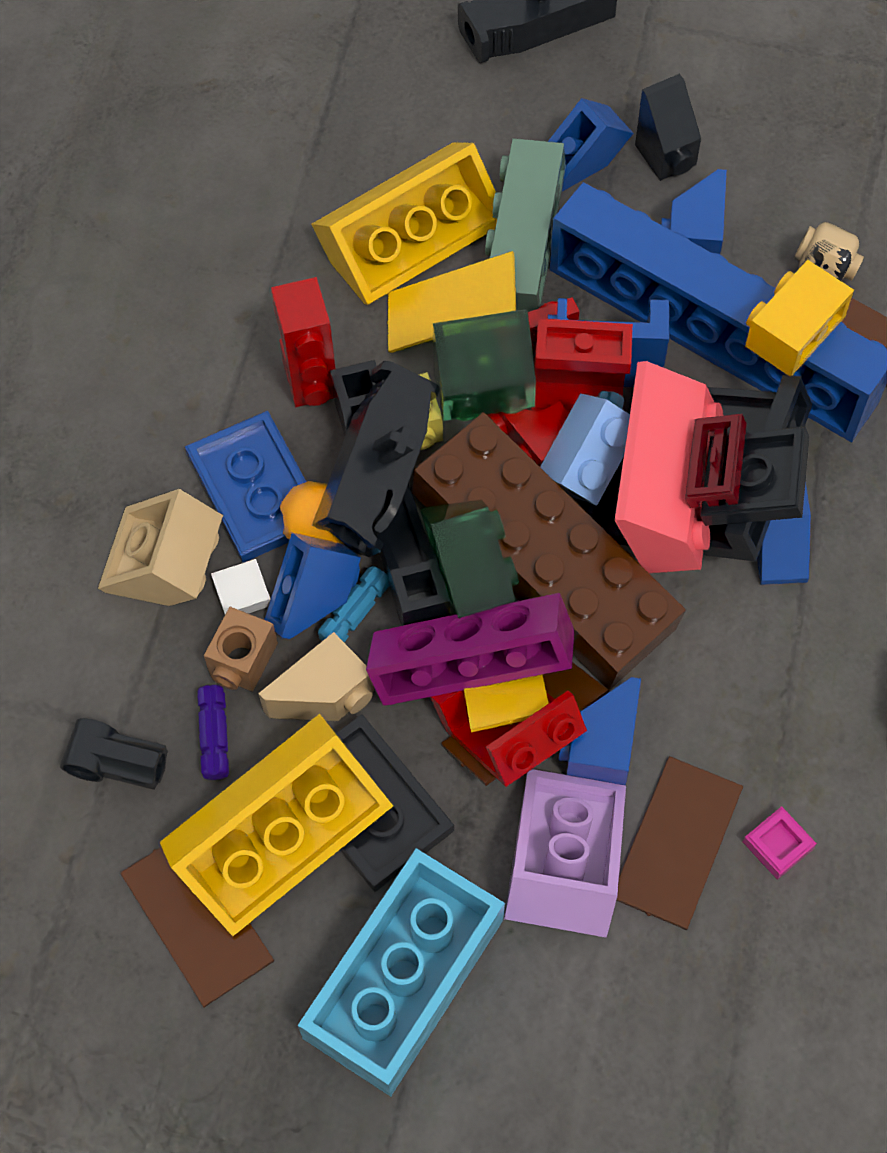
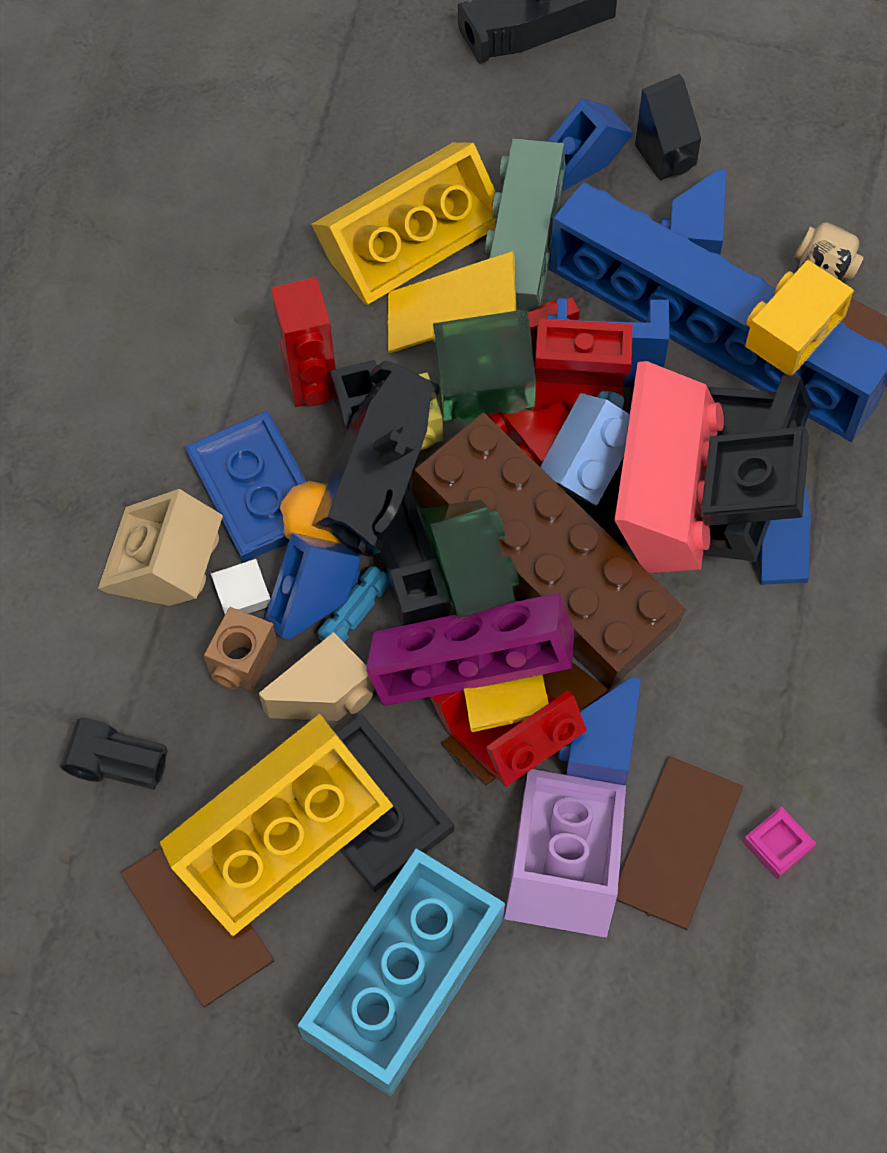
dark purple axle [197,684,229,780] -> none
dark red tile [685,414,747,508] -> none

